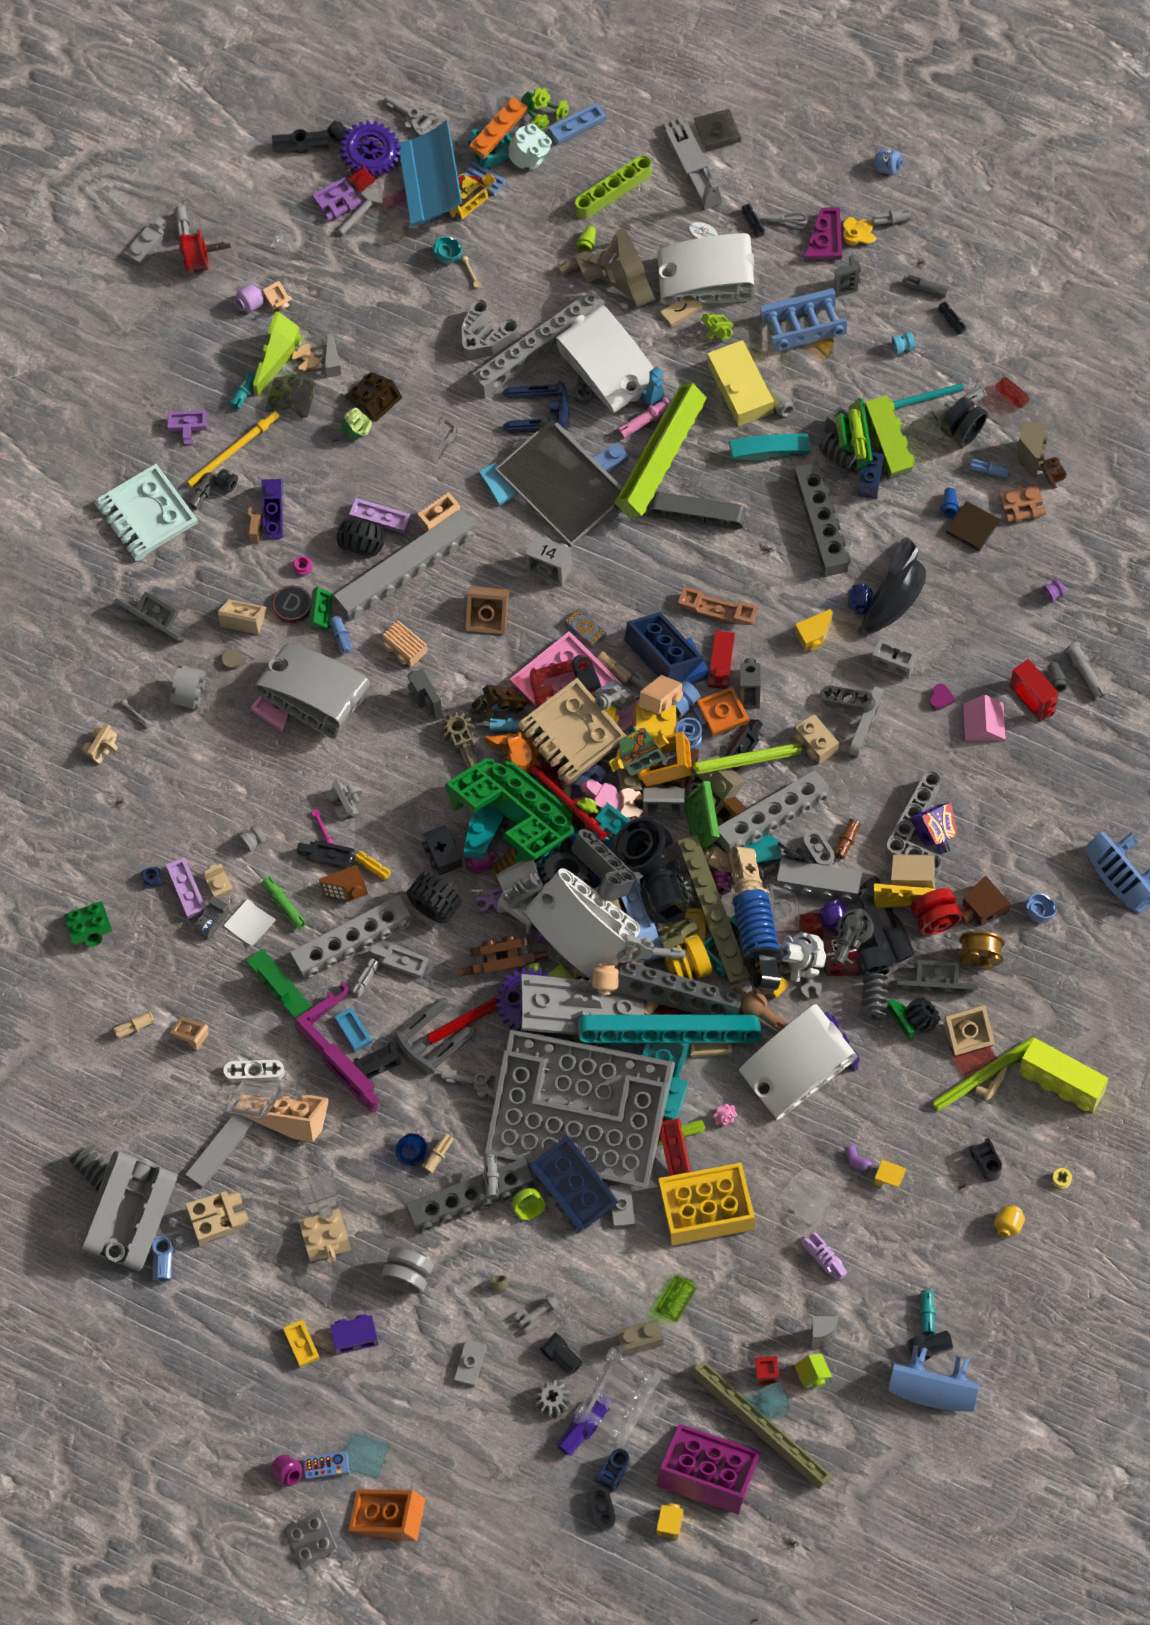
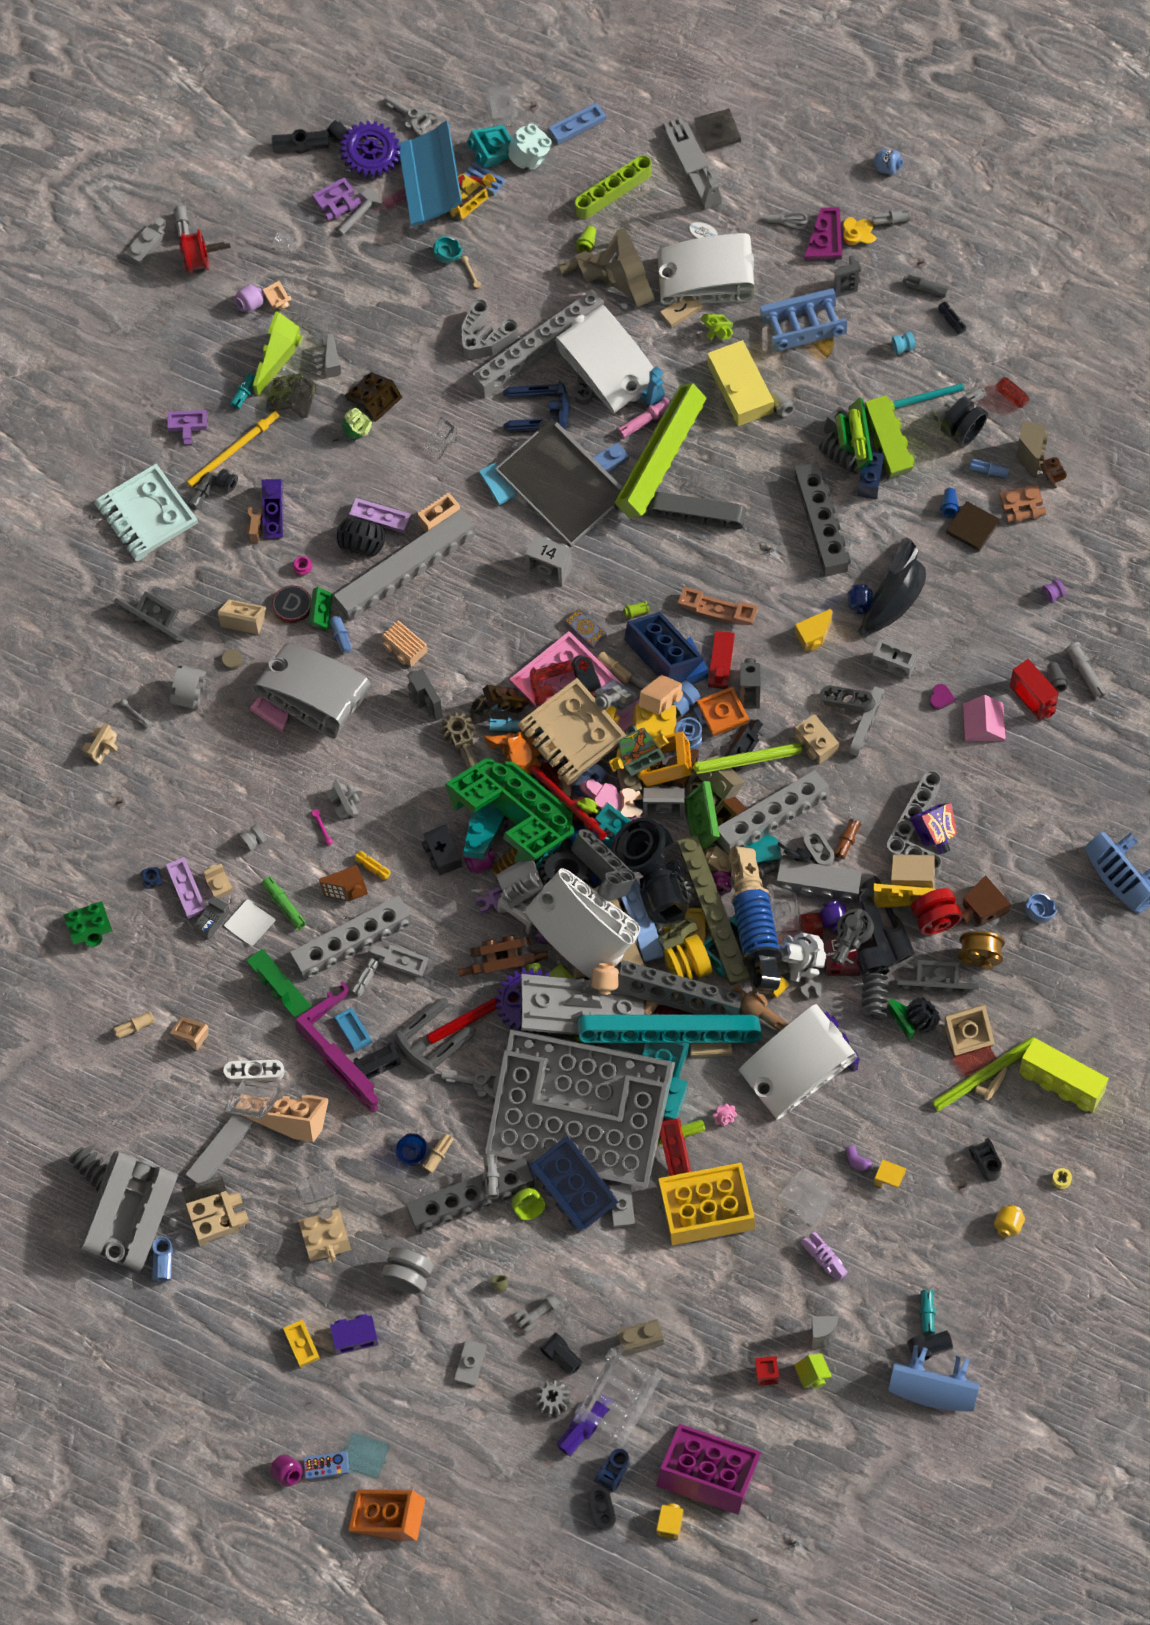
light grey hinge [285,1509,338,1569] -> none
light nougat piece [292,344,321,372] -> none
black hinge [297,840,355,869] -> none
red plate [349,165,375,192] -> none
black tyre [406,872,462,924] -> none
medium nougat slope [466,586,509,634] -> none
orange plate [469,97,528,159] -> none
lime plant [521,88,569,131] -> none
light grey piece [617,935,685,963] -> none
clear neon green slope [654,1275,697,1323] -> none
olive plate [690,1361,833,1489] -> none
teal slope [728,434,811,461] -> none
black axle [741,203,765,237] -> none
clear light blue brick [759,1382,790,1419] -> none
none -> clear smoke slope [182,1176,228,1203]
none -> lime pin [623,601,649,619]

